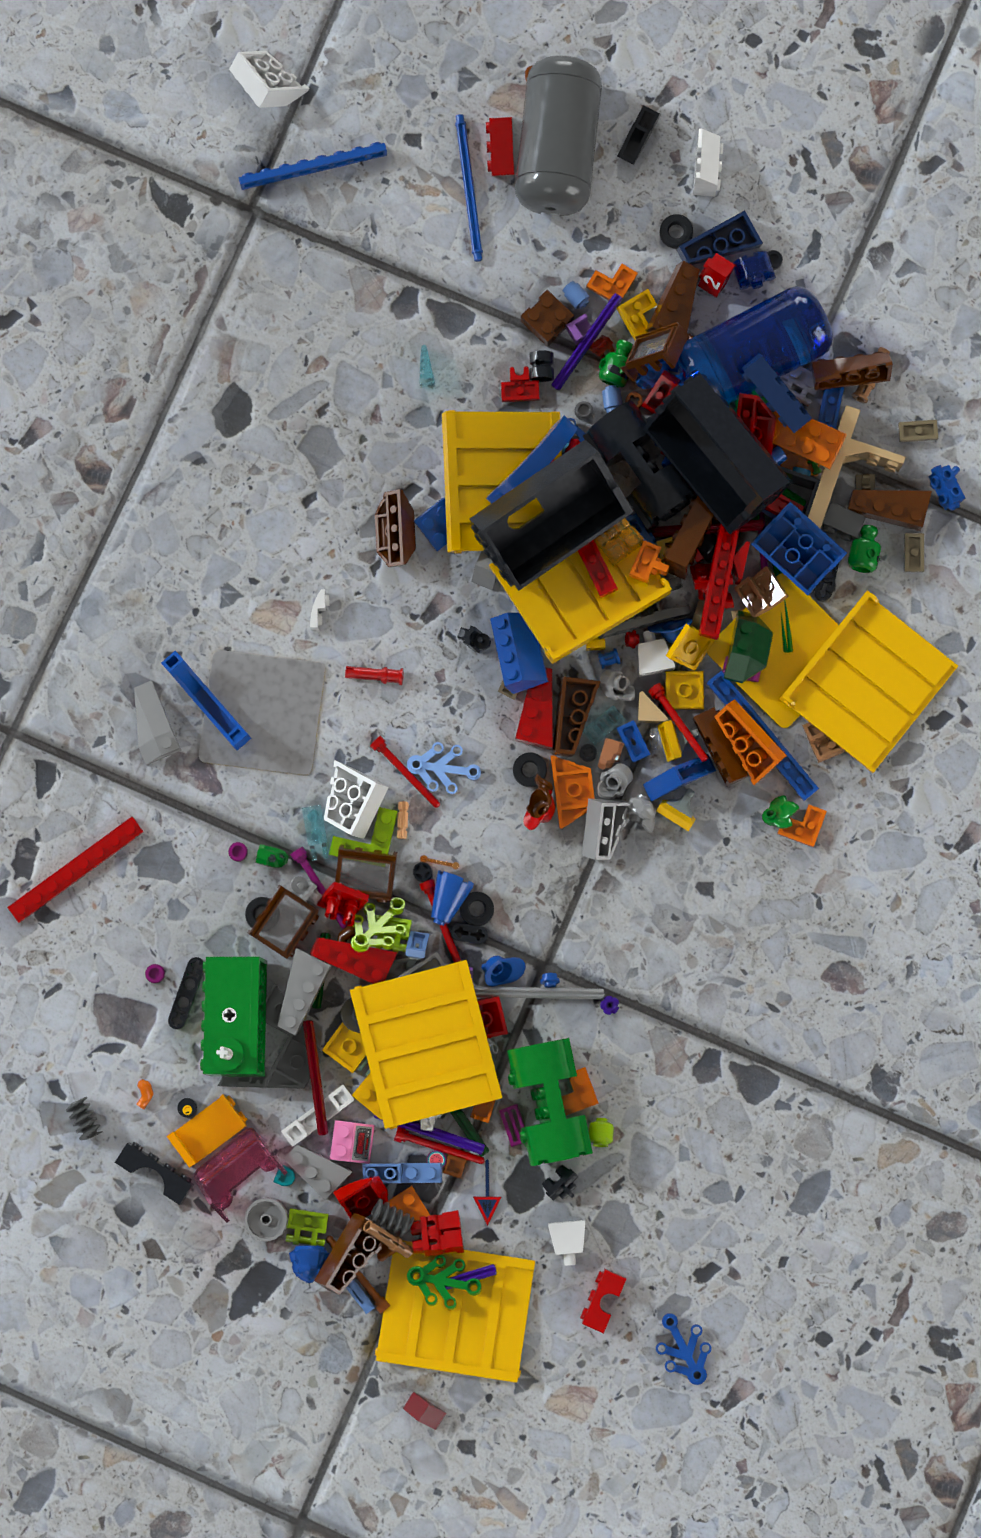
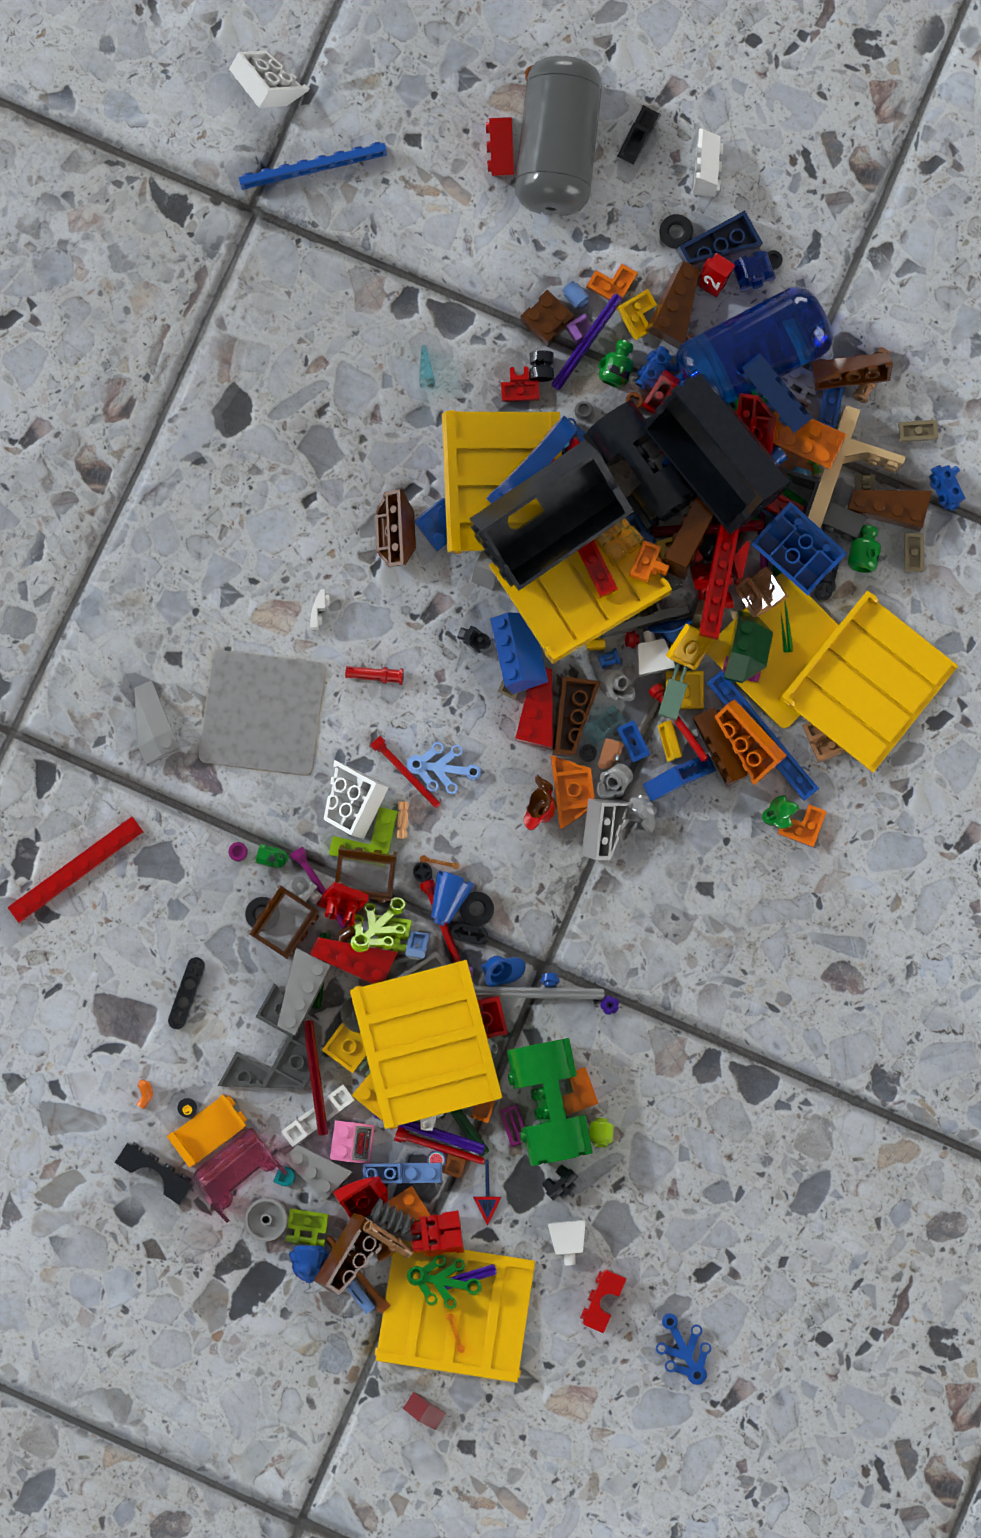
dark grey piece [66,1097,103,1140] -> none
magenta tile [145,964,165,984] -> none
blue arch [161,650,251,750] -> none
green piece [200,957,267,1077] -> none
clear light blue hinge [302,804,329,861] -> none
blue piece [455,114,483,262] -> none
black tyre [513,752,547,787] -> none
clear red tile [589,335,614,359] -> none
medium blue brick [602,385,623,413] -> none
reddish brown window [620,322,689,382] -> none
tan slope [638,691,668,724] -> none
clear tile [649,728,658,750] -> none
piece [656,788,696,831] -> none
none -> clear orange hinge [446,1313,465,1353]
none -> sand green arm [658,664,688,721]

